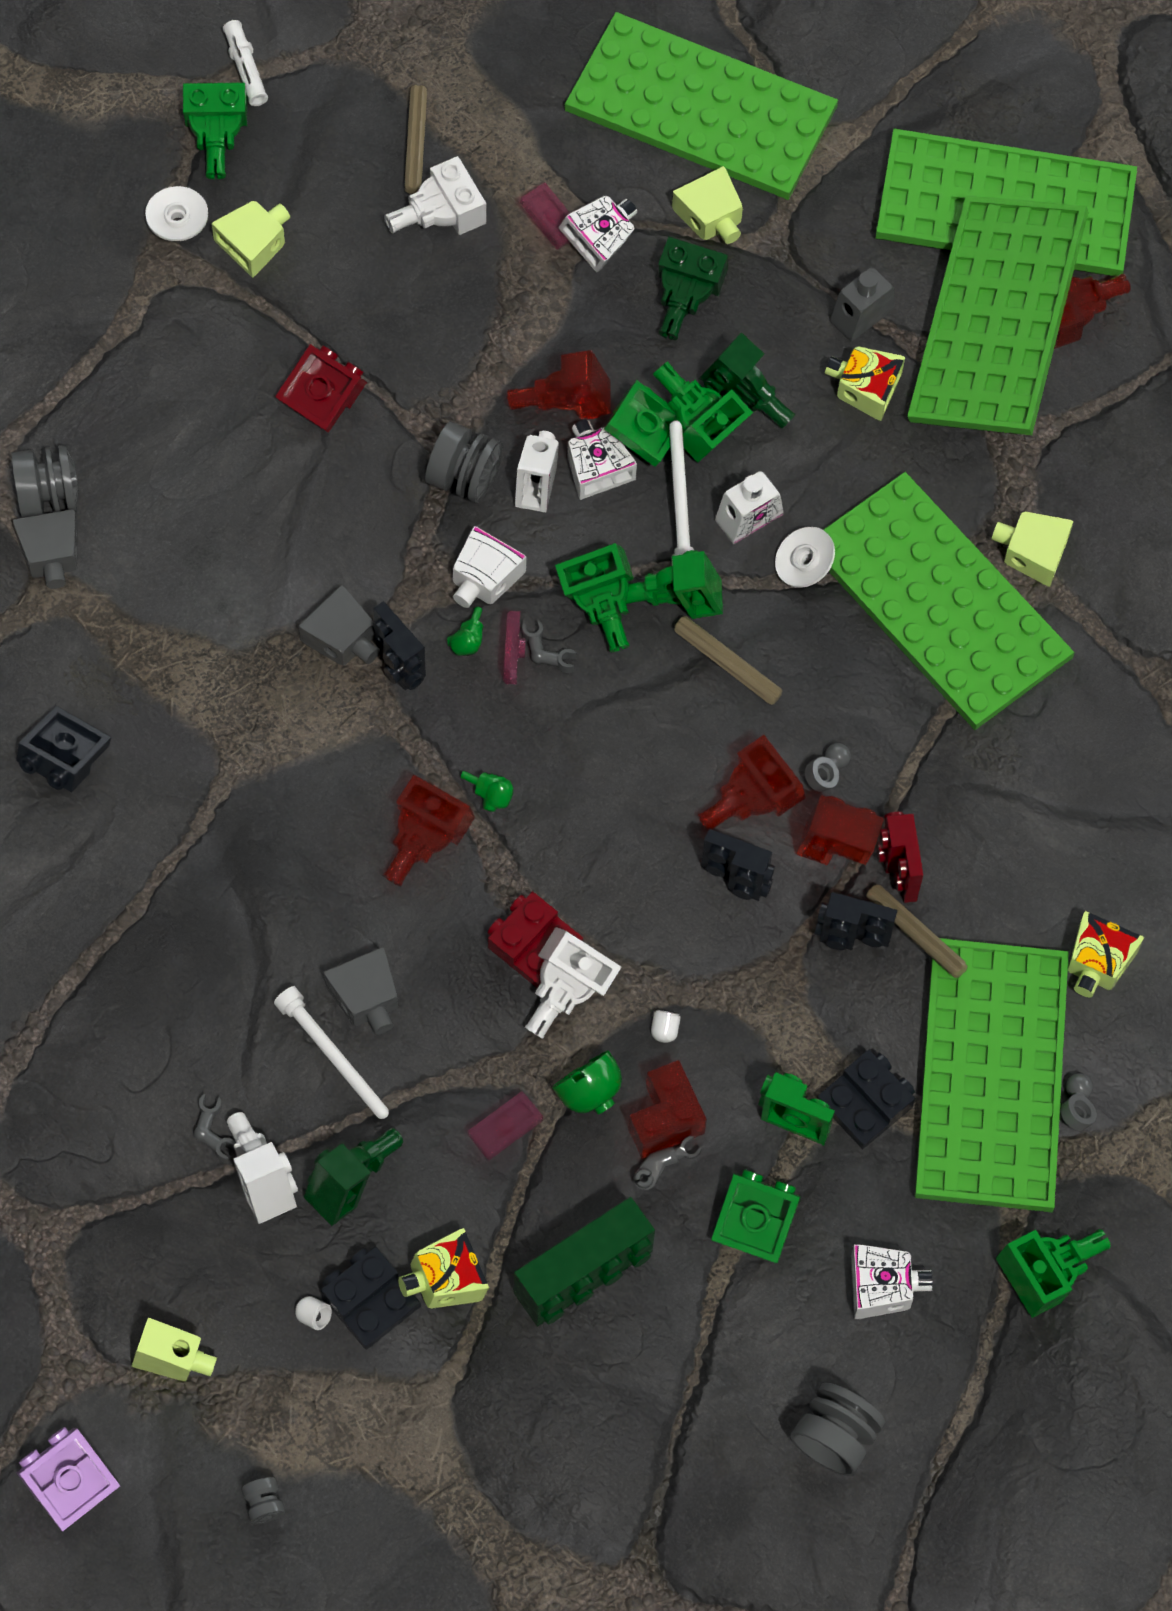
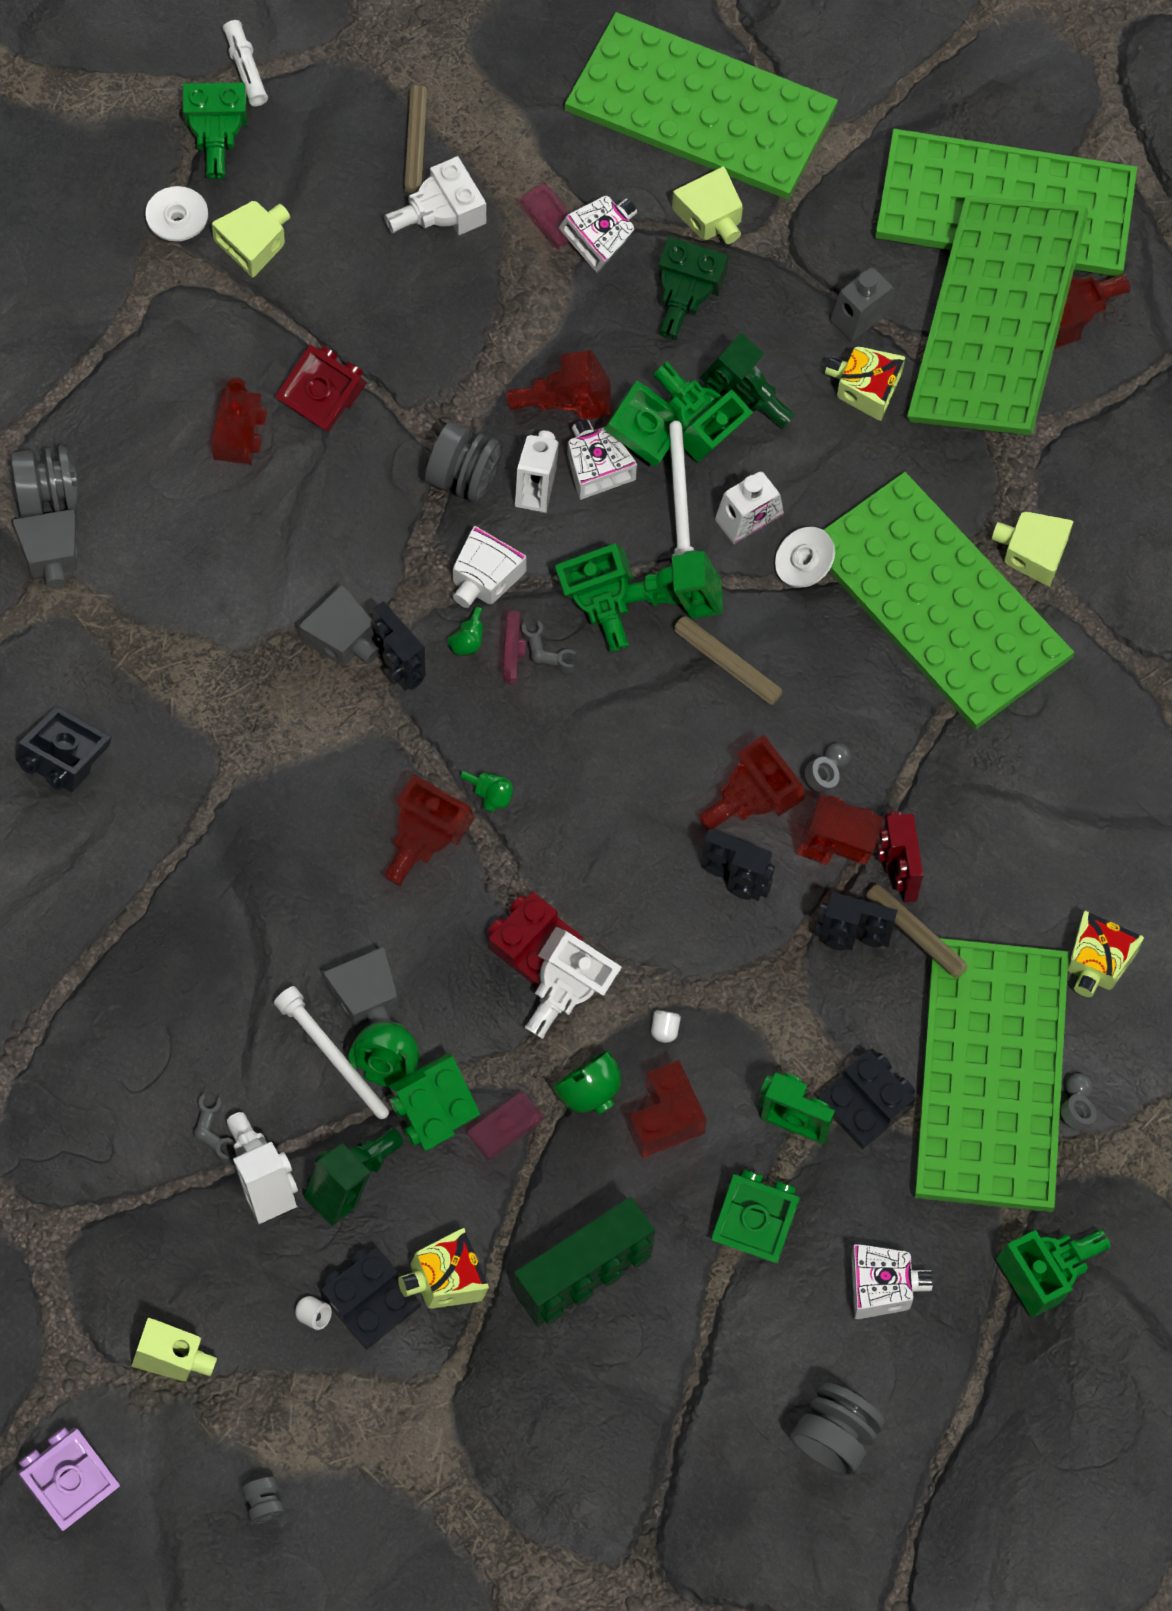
dark grey arm [633,1136,701,1190] -> none
none -> clear red brick [212,378,267,465]
none -> green cylinder [348,1022,420,1087]
none -> green plate [389,1053,481,1151]

